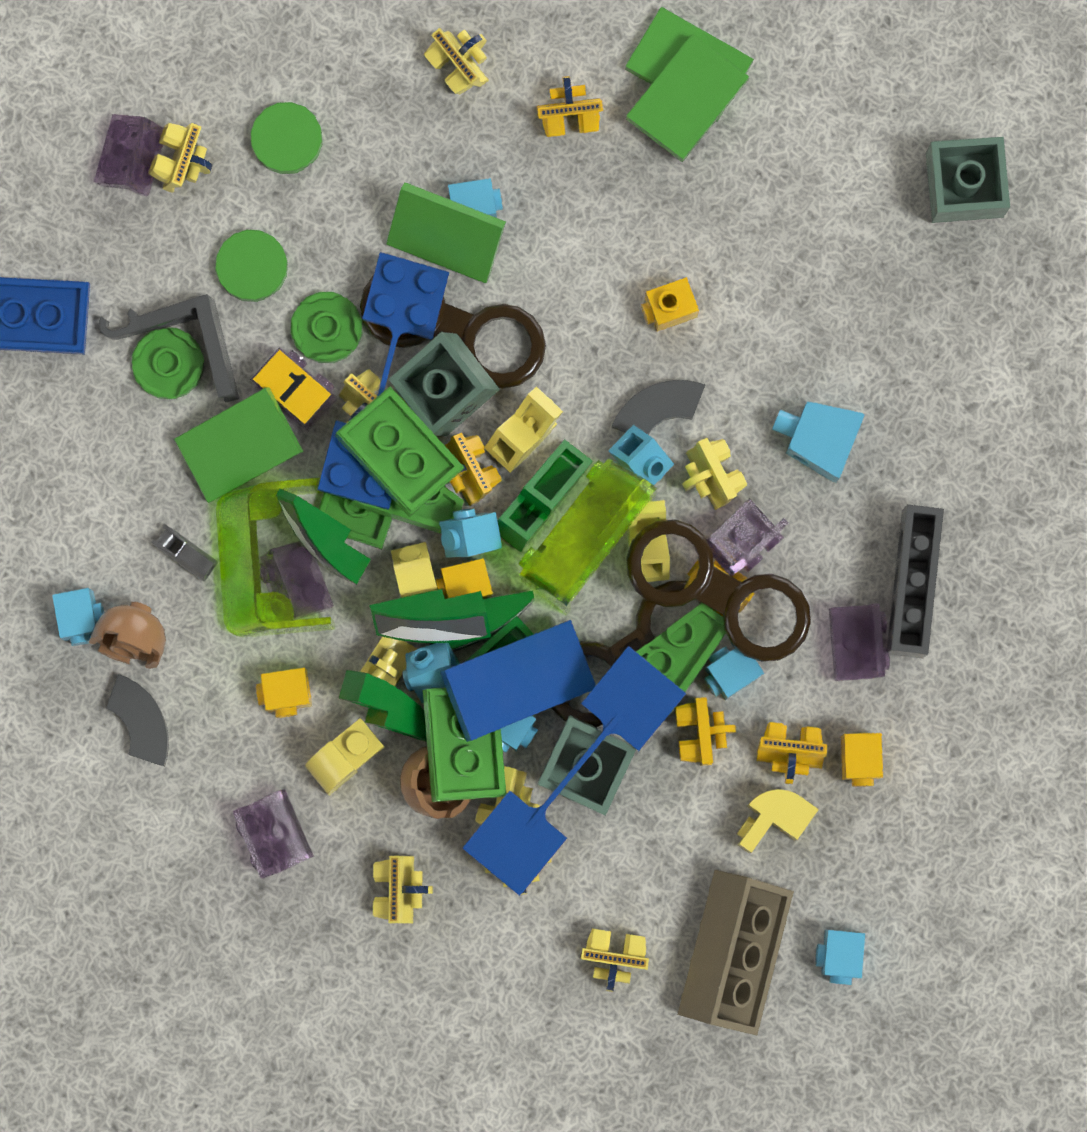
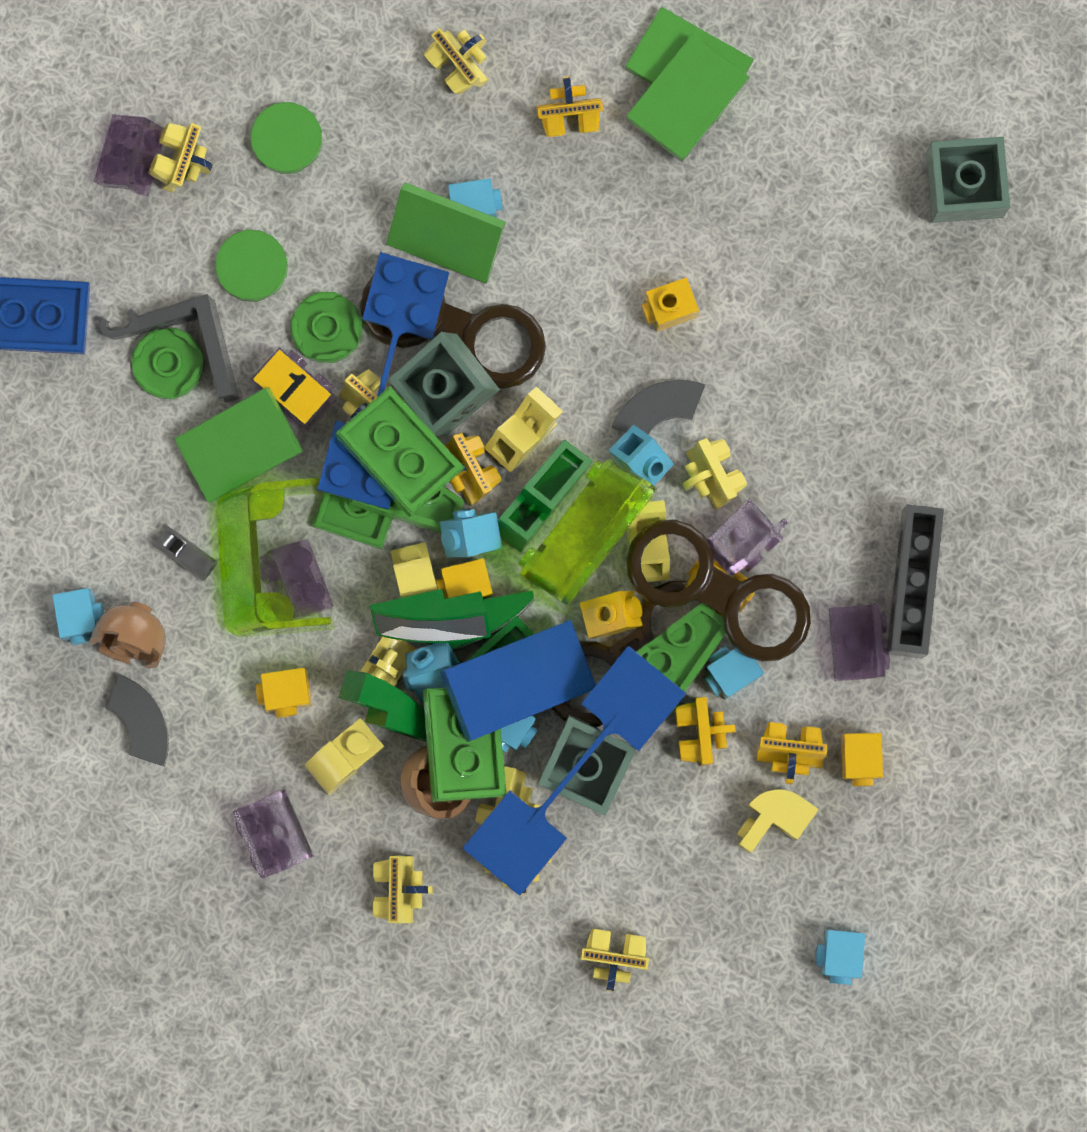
green slope [276,489,371,585] -> none
dark tan slope [677,870,794,1036] -> none
medium azure torso [772,402,865,483] -> none
none -> yellow brick [580,591,642,638]

